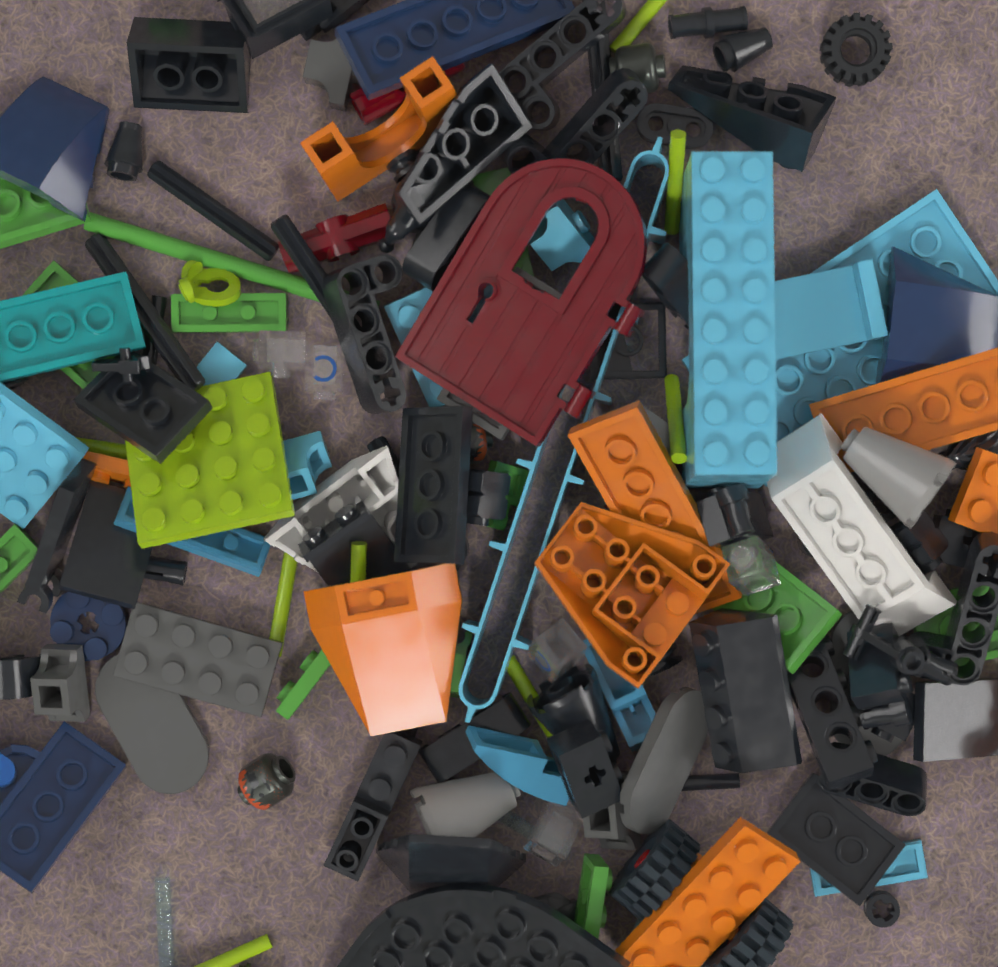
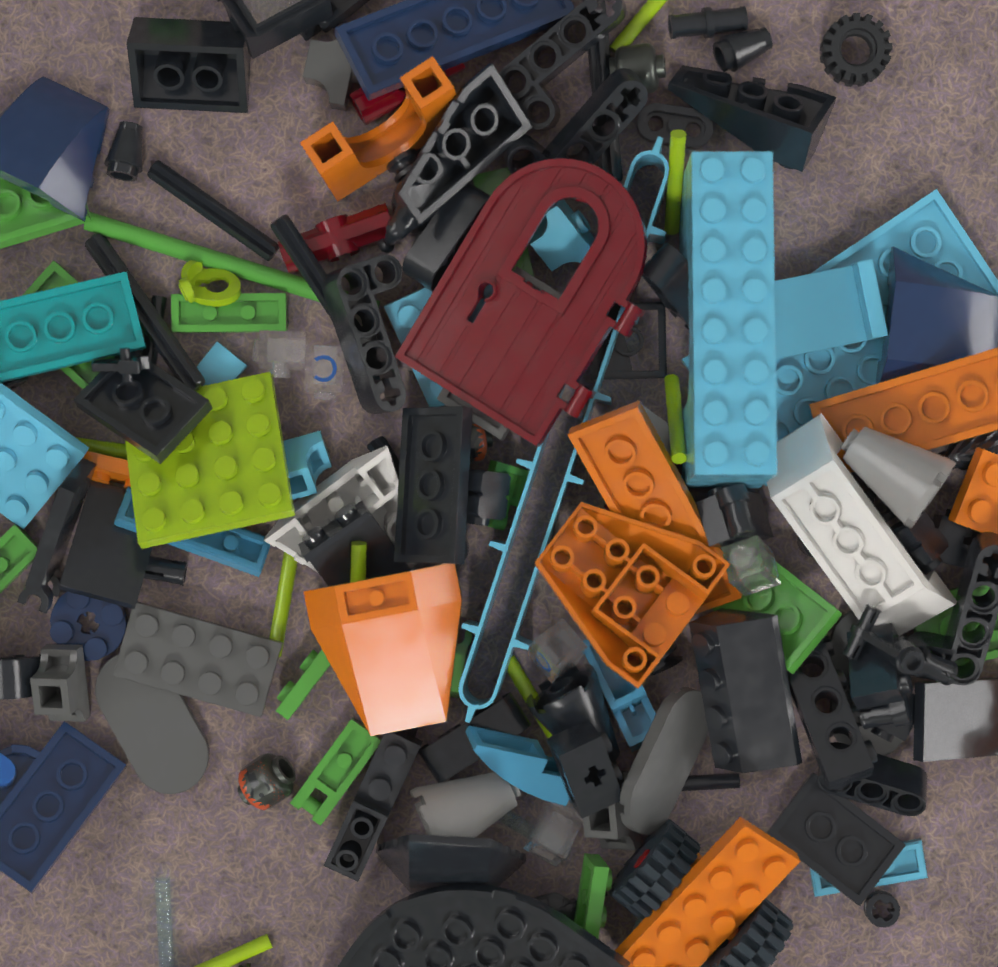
none -> bright green plate [290,717,382,826]

